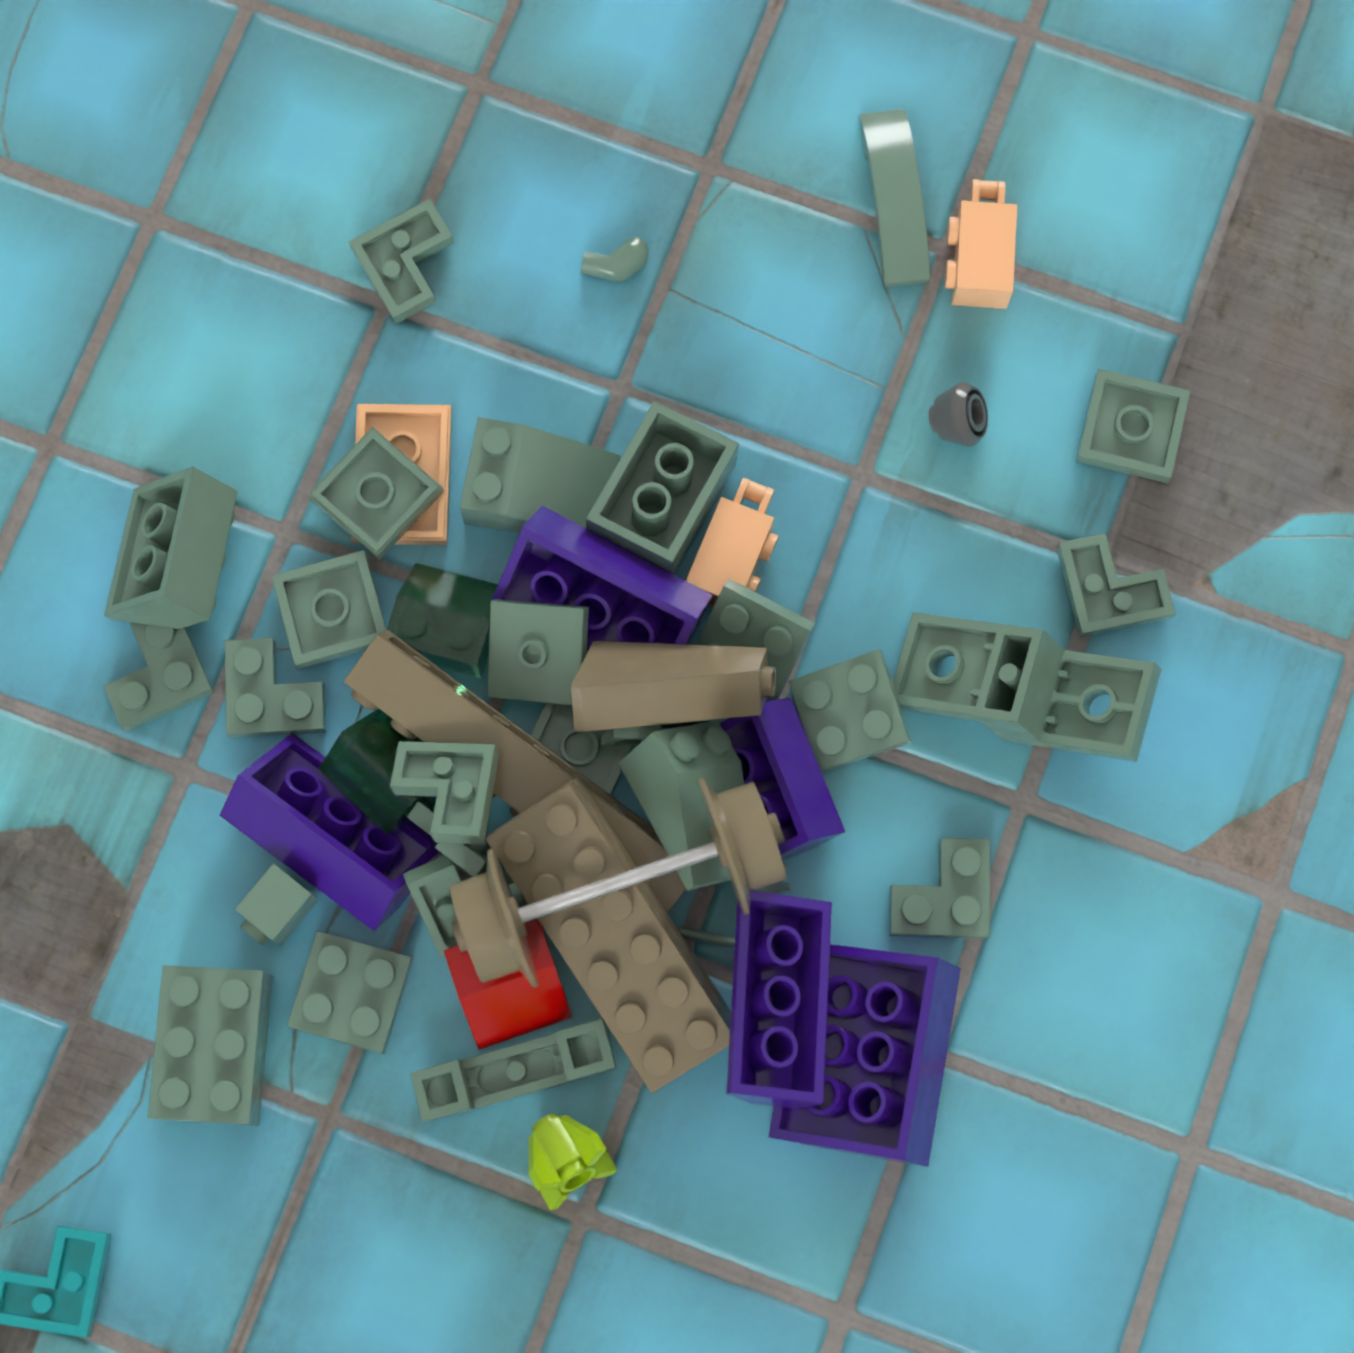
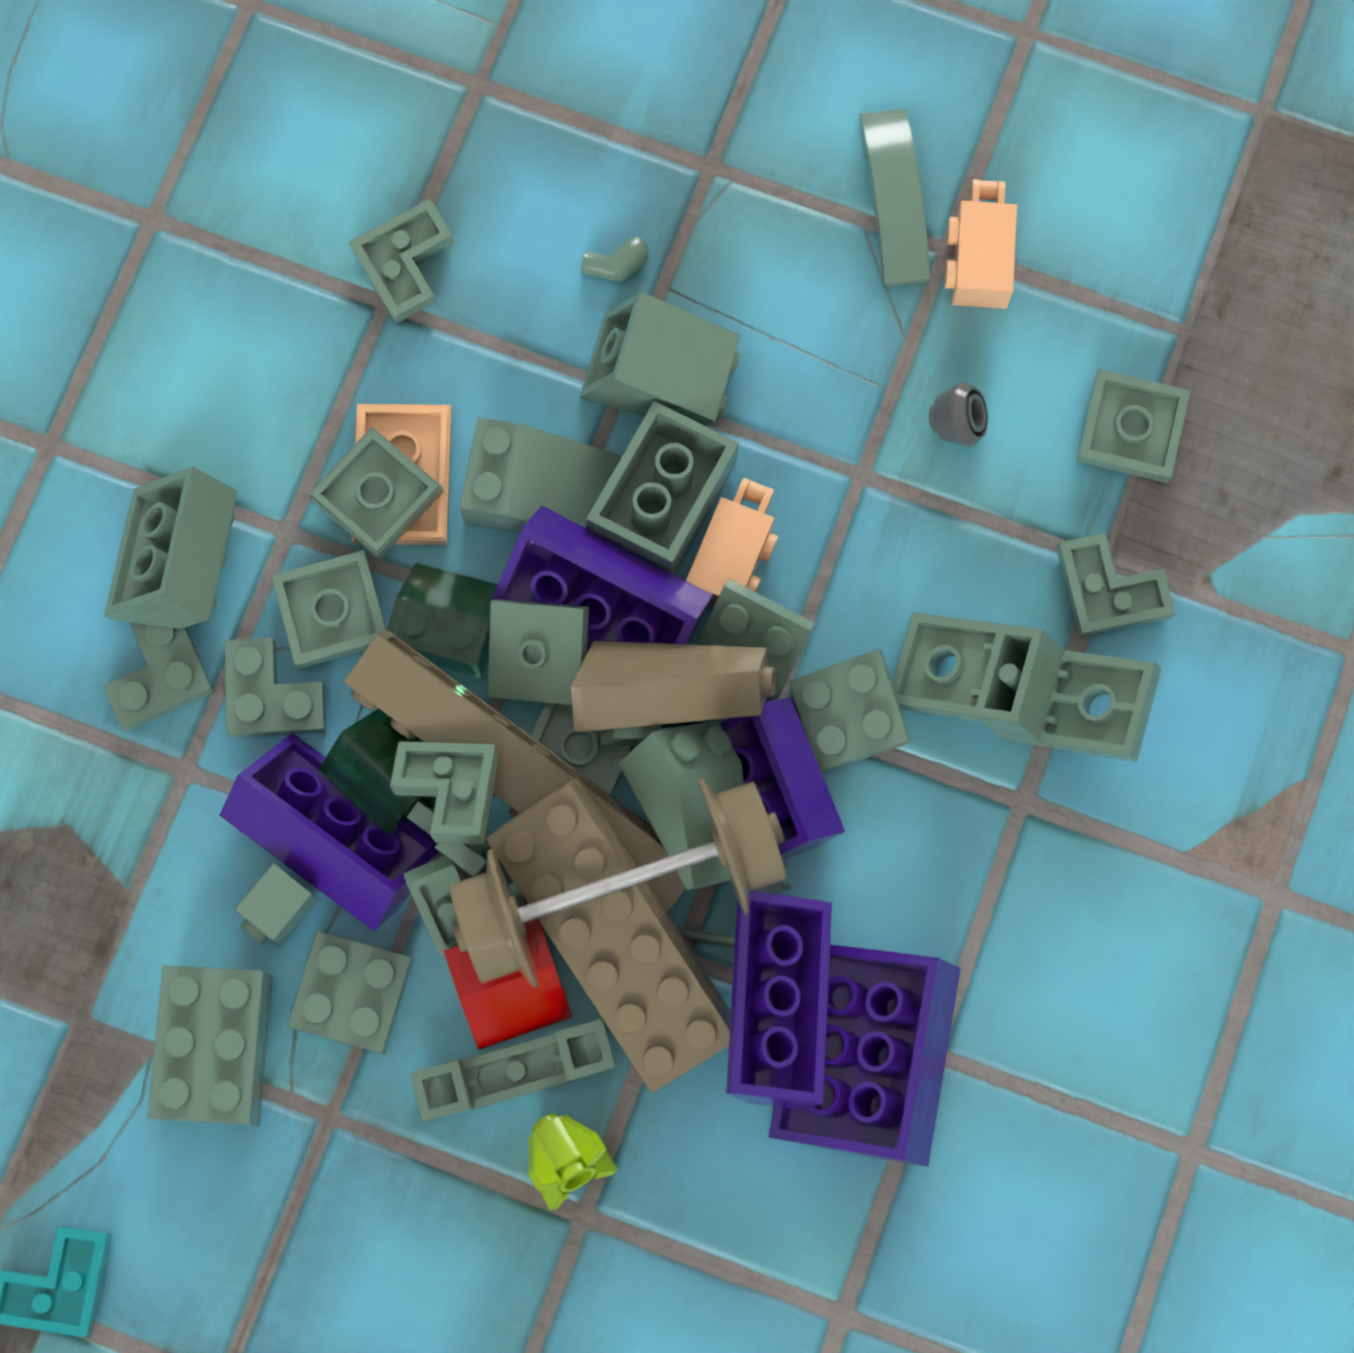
sand green plate [890,838,990,939] -> none
none -> sand green slope [579,291,740,426]

